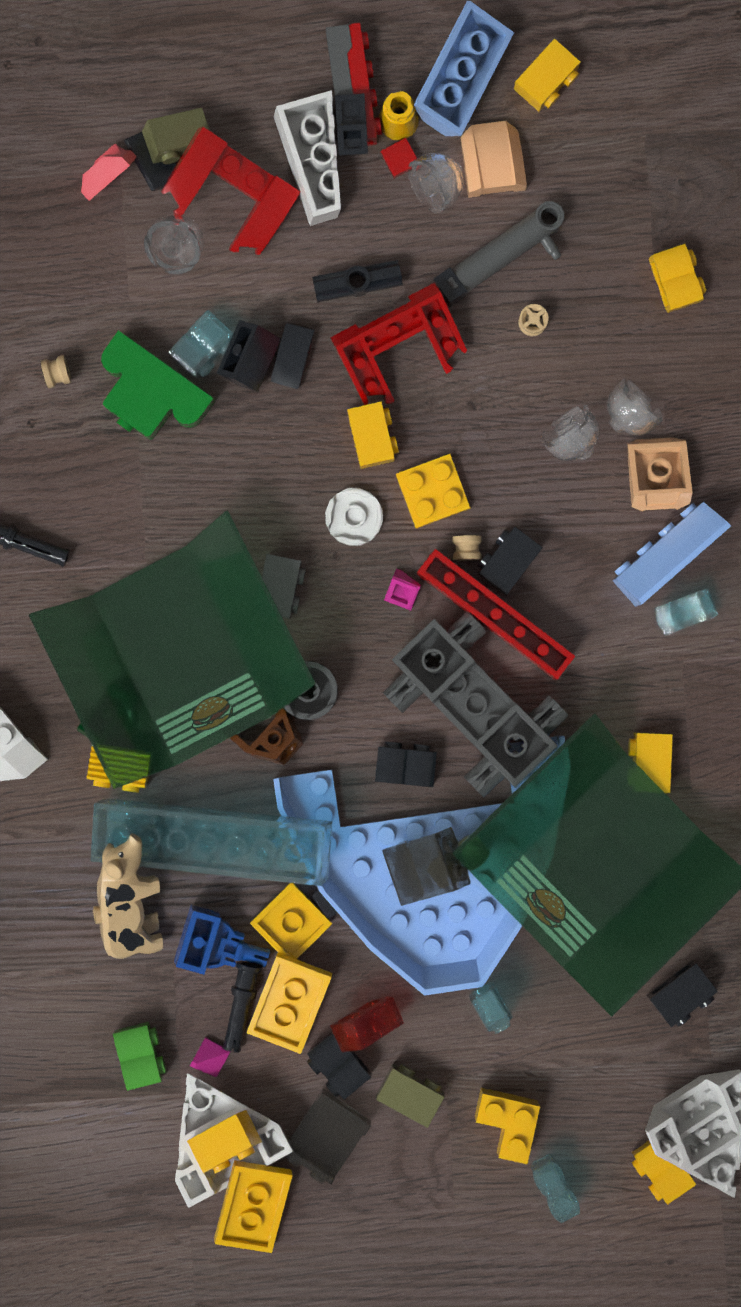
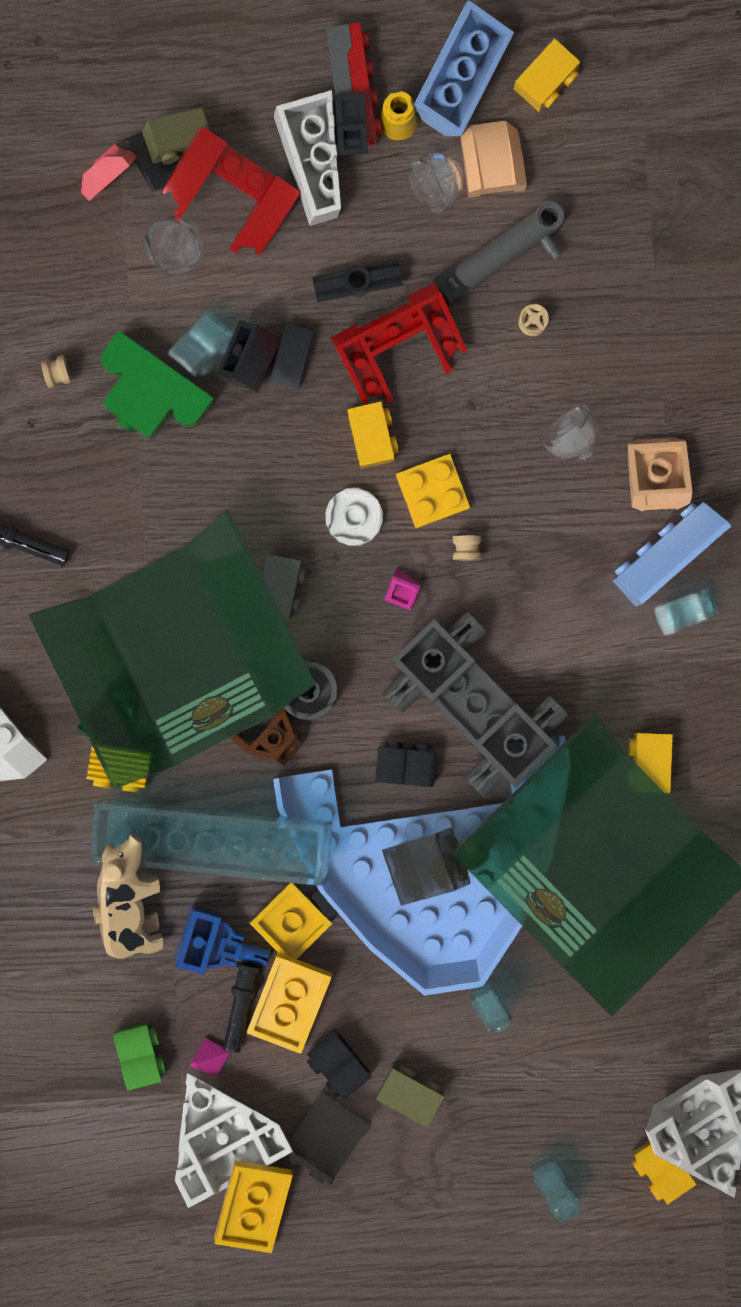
yellow brick [187,1110,262,1174] -> none
clear red brick [330,997,404,1052] -> none
red tile [380,138,420,179] -> none
red brick [417,549,575,680] -> none
yellow brick [475,1088,540,1164] -> none
black brick [478,527,543,596] -> none
clear cylinder [607,378,664,436] -> none
black brick [646,960,718,1027] -> none
yellow brick [649,244,706,313] -> none

